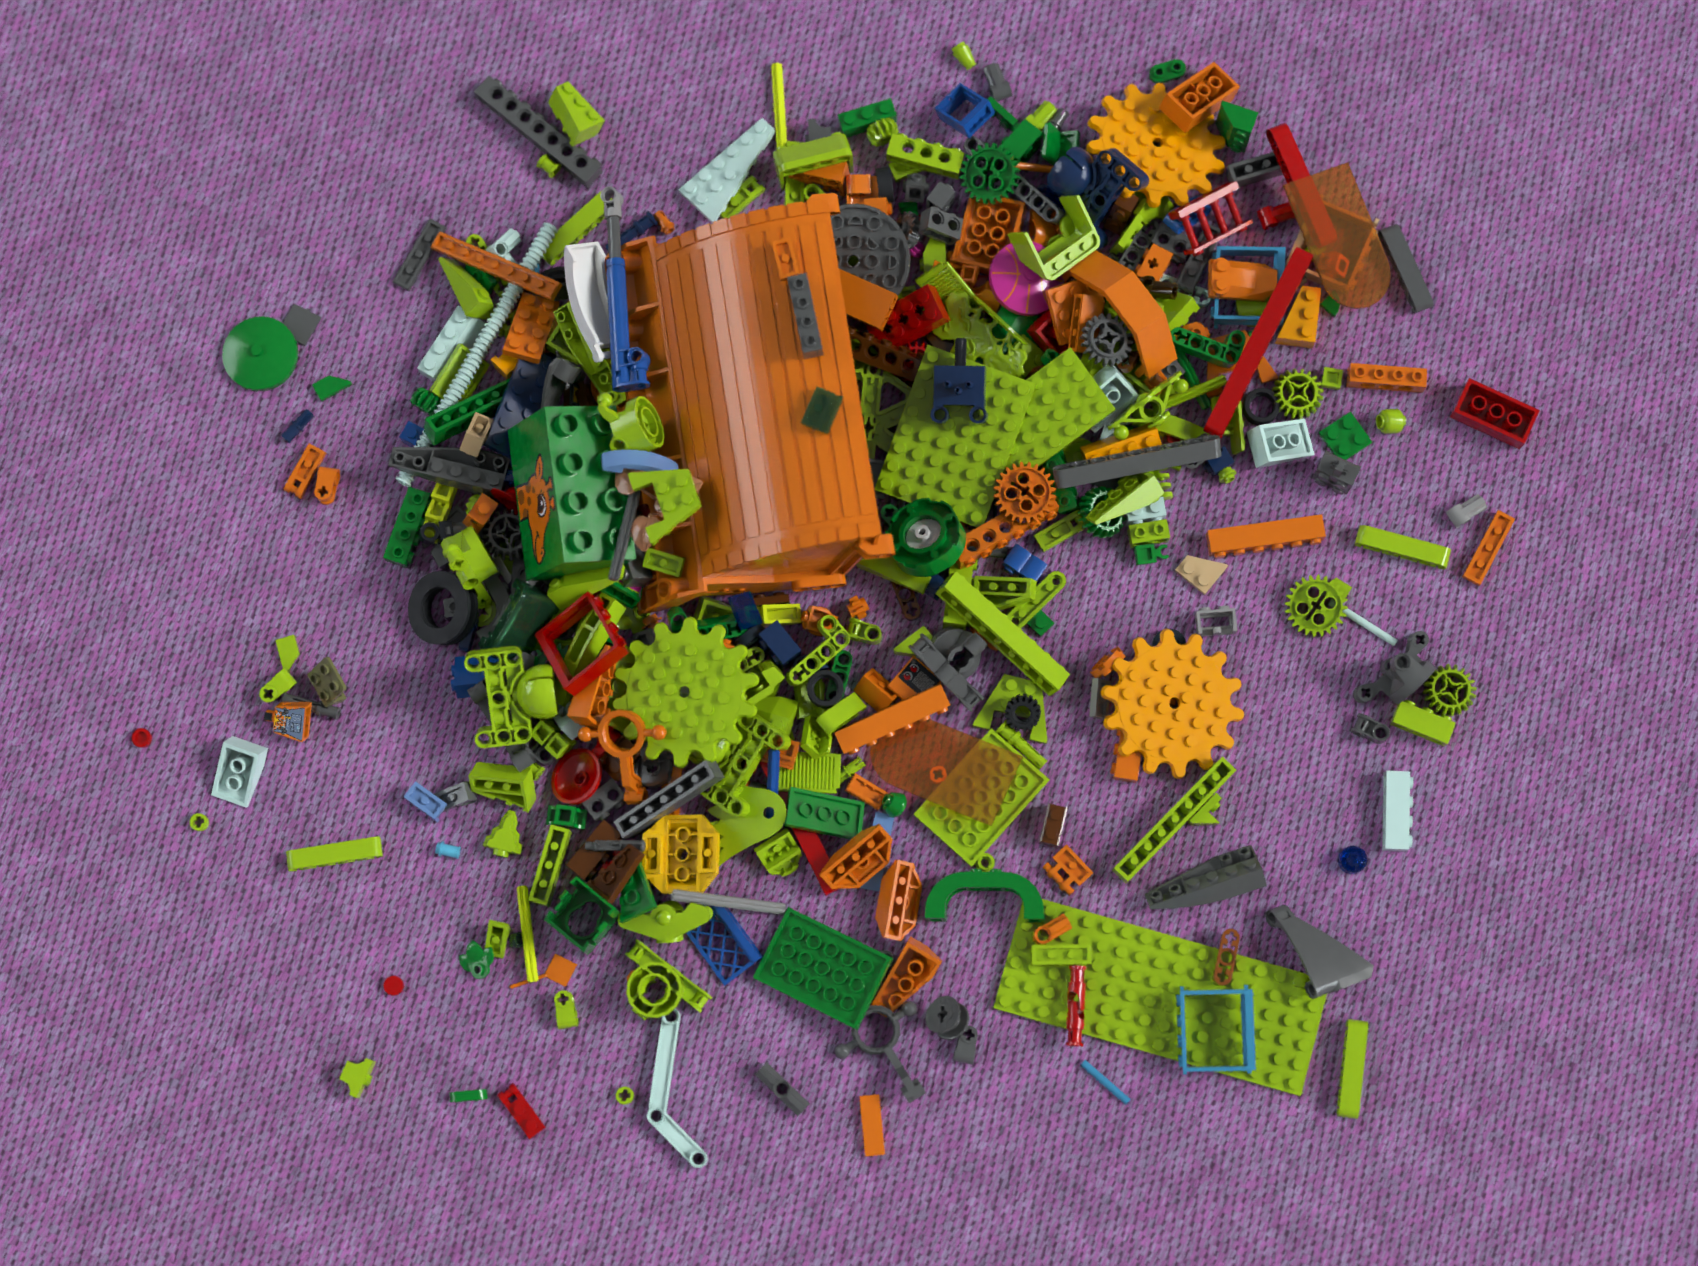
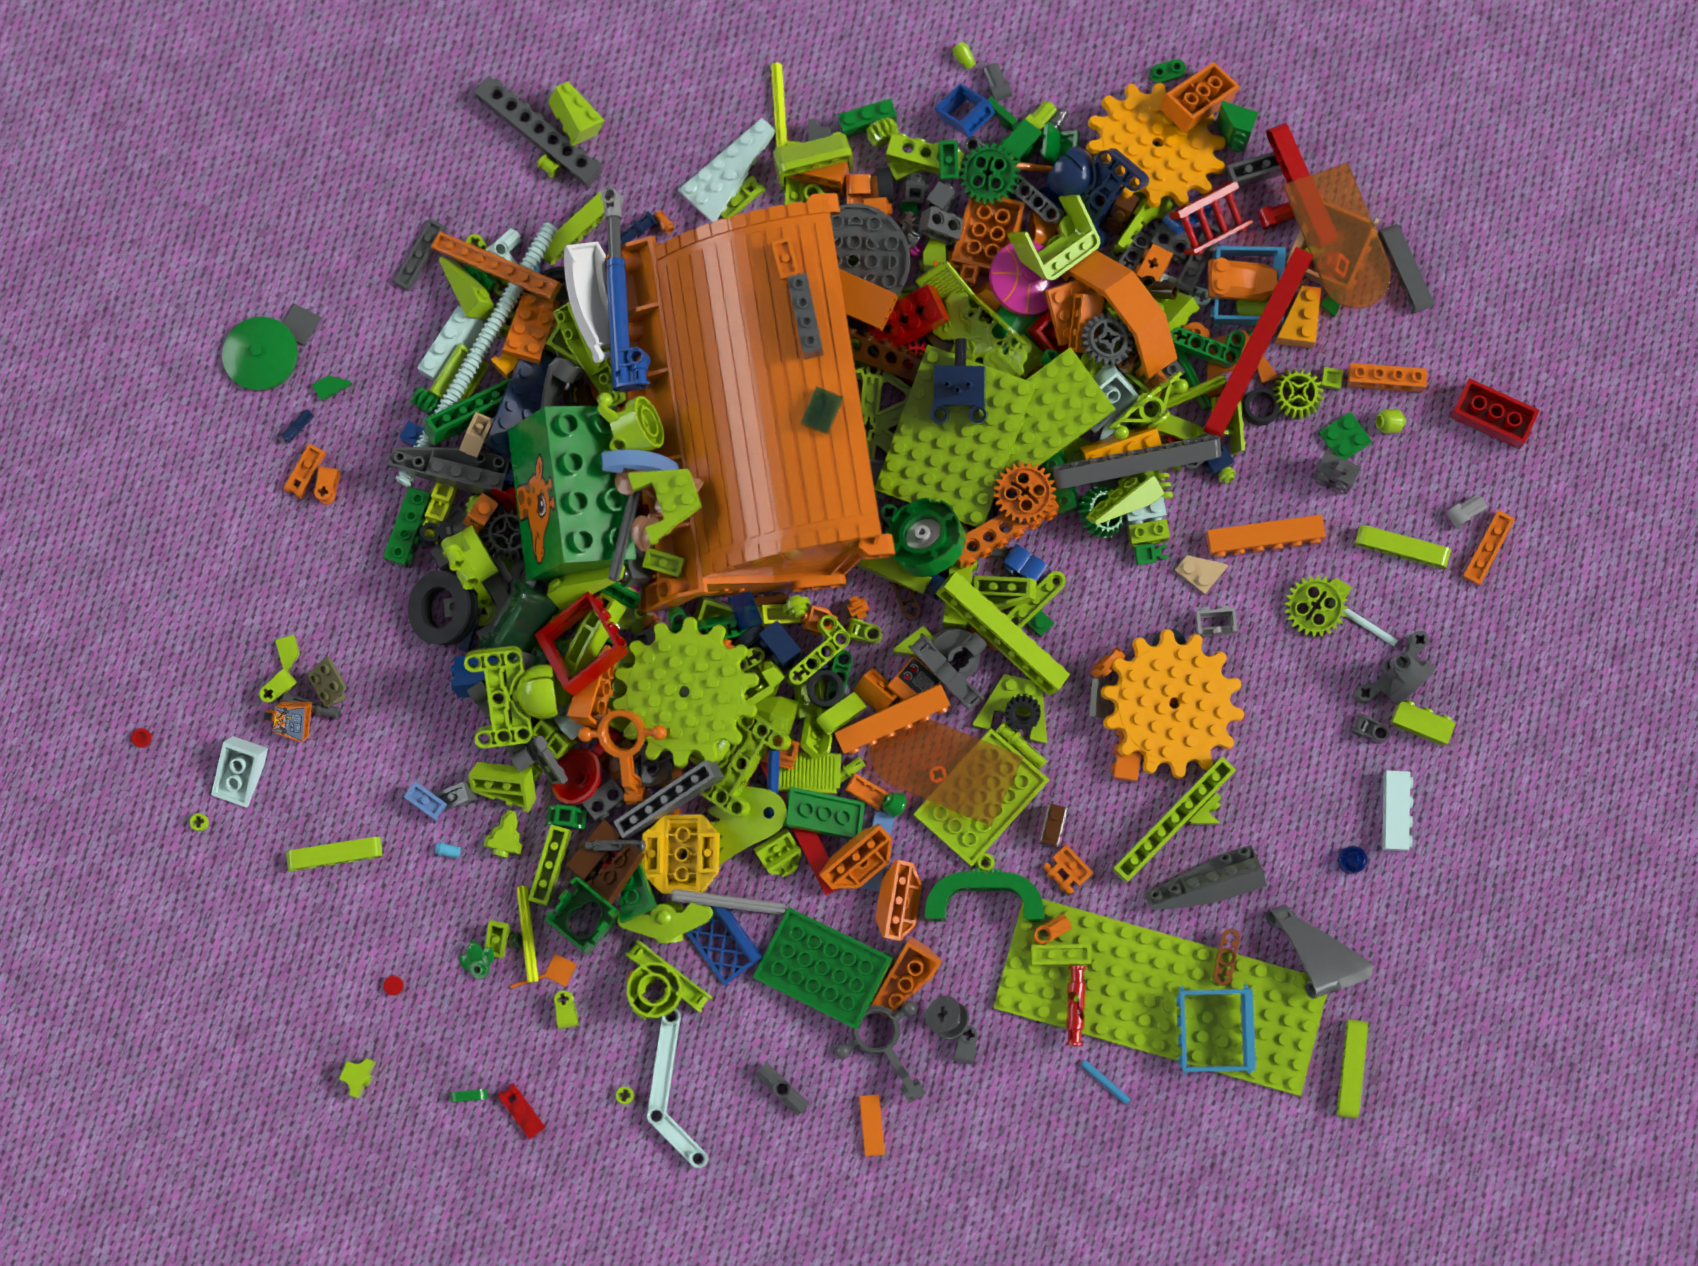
lime plate [1034,509,1086,553] -> none
light aqua slope [1246,419,1315,468] -> none
lime gear [1423,664,1477,717] -> none
none -> dark grey hinge [527,735,568,784]
none -> lime plate [782,595,811,618]
none -> green slope [938,140,959,179]

